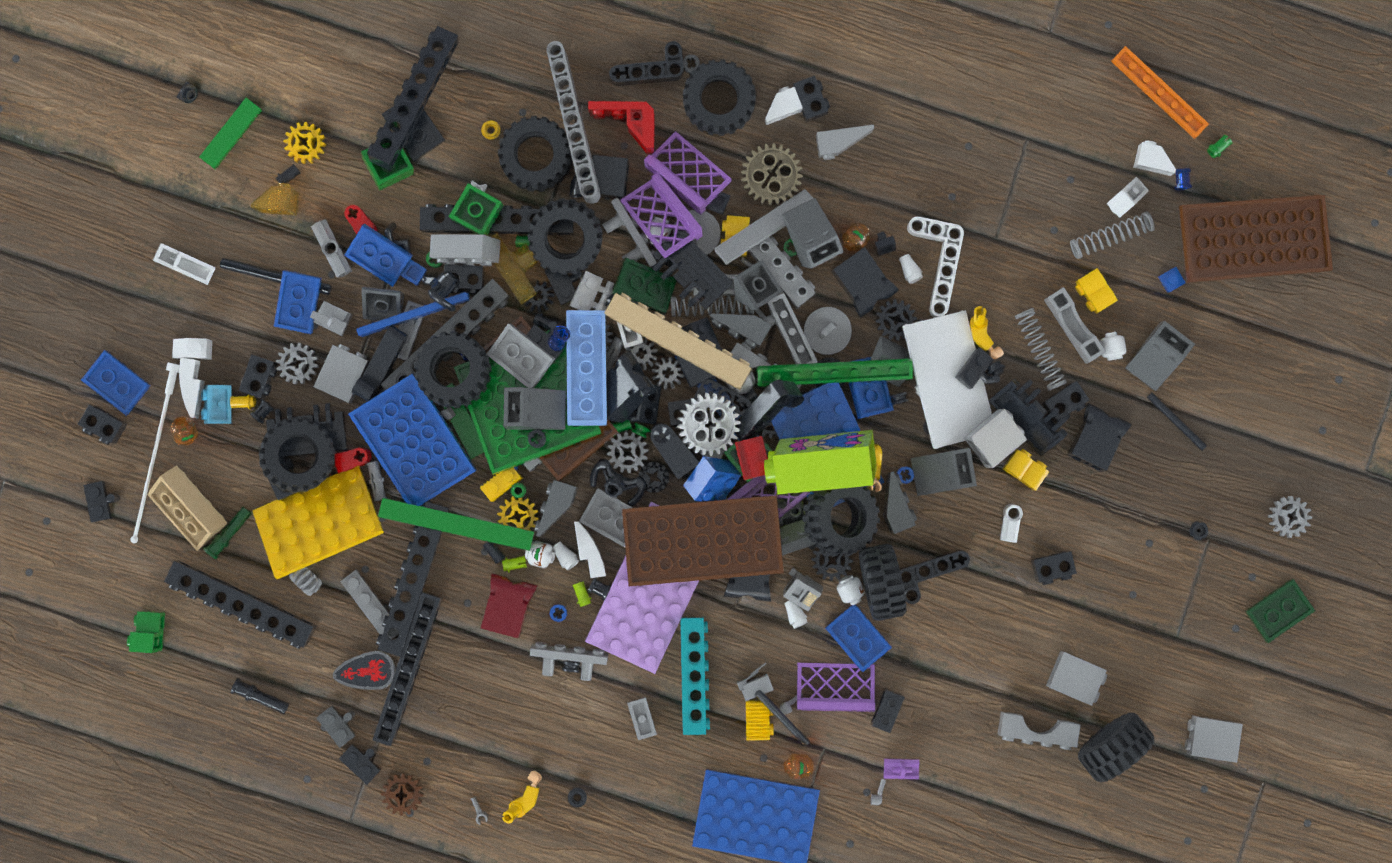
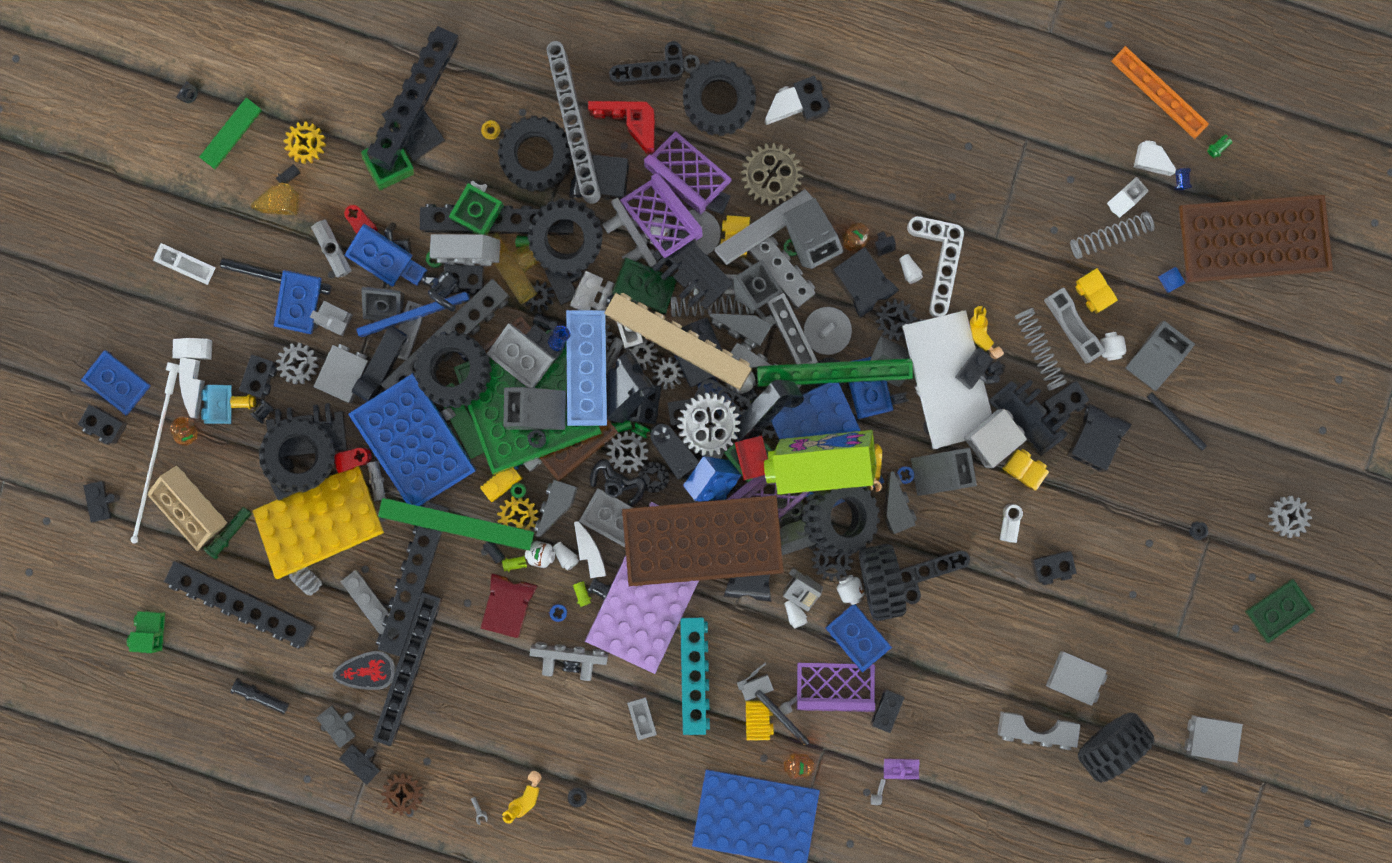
light grey slope [816,125,874,160] -> none

